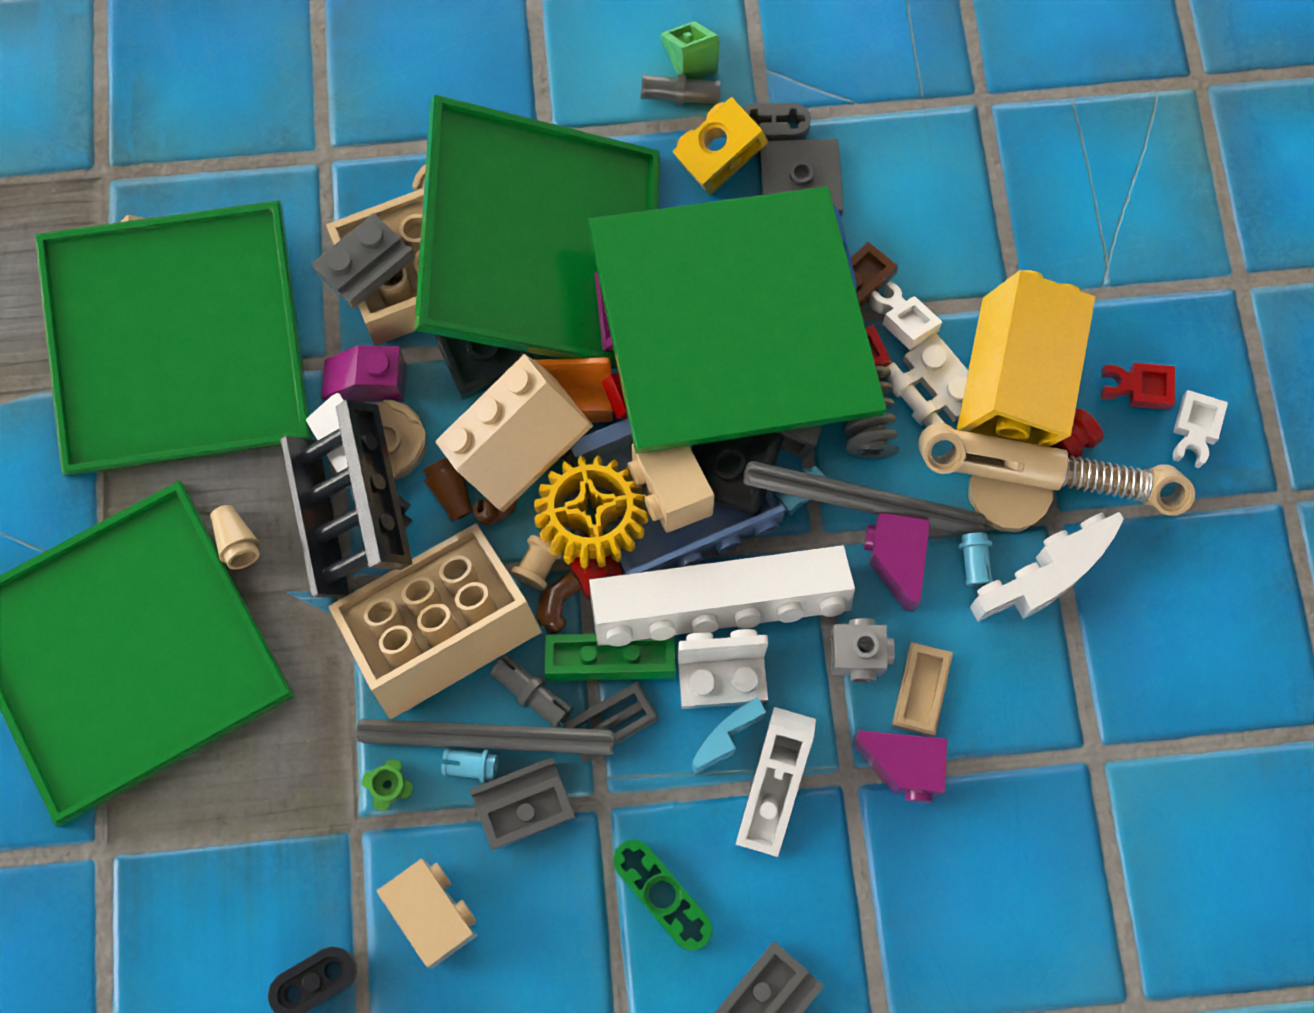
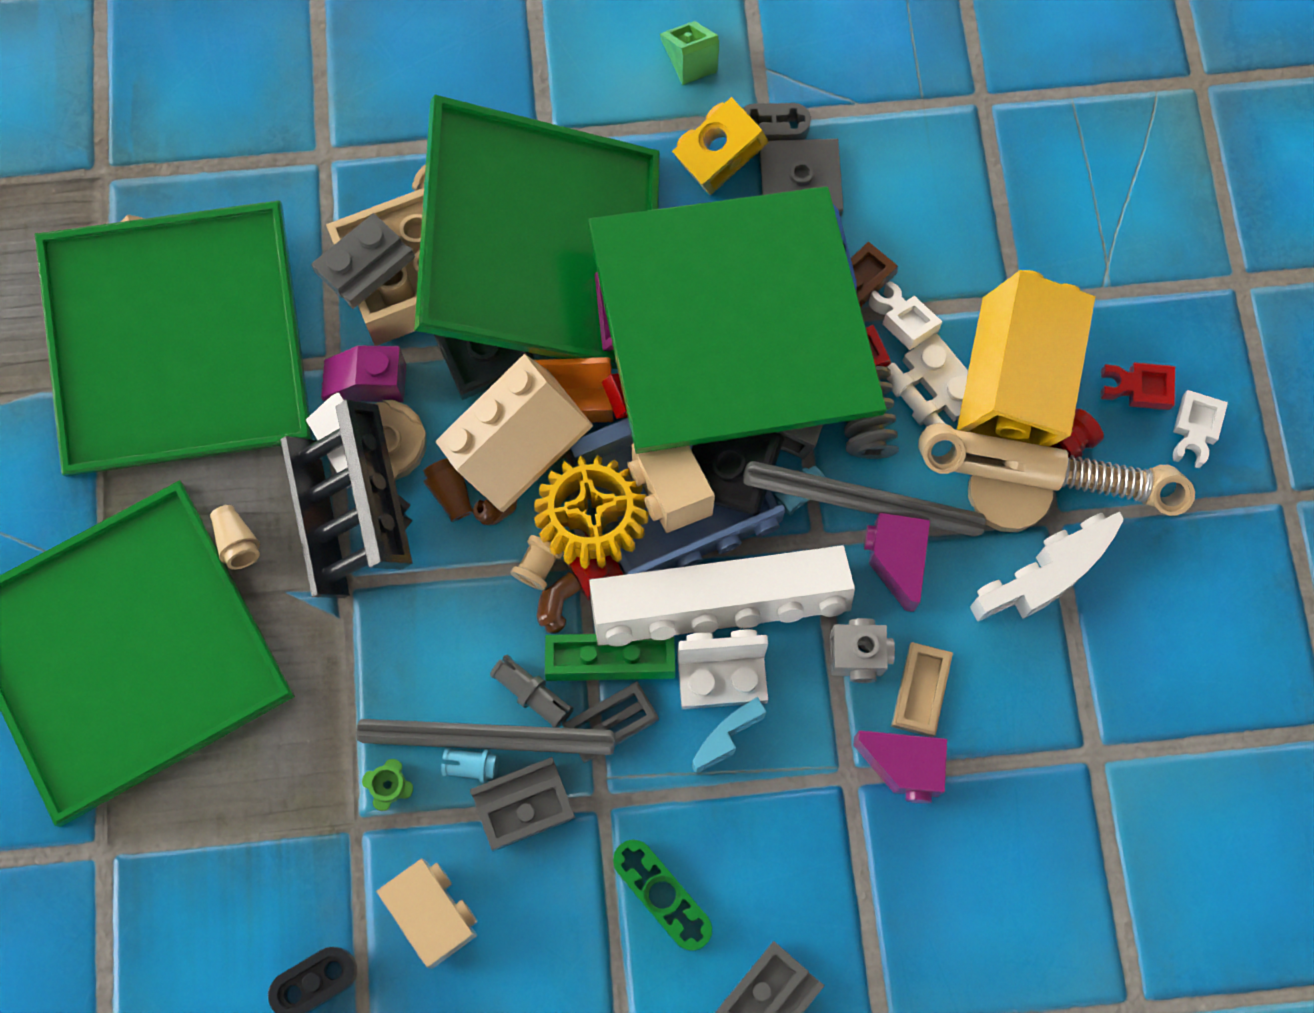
tan slope [328,523,542,720] -> none
dark grey pin [640,73,720,106] -> none
white slope [736,707,816,857] -> none
medium azure pin [958,533,993,588] -> none

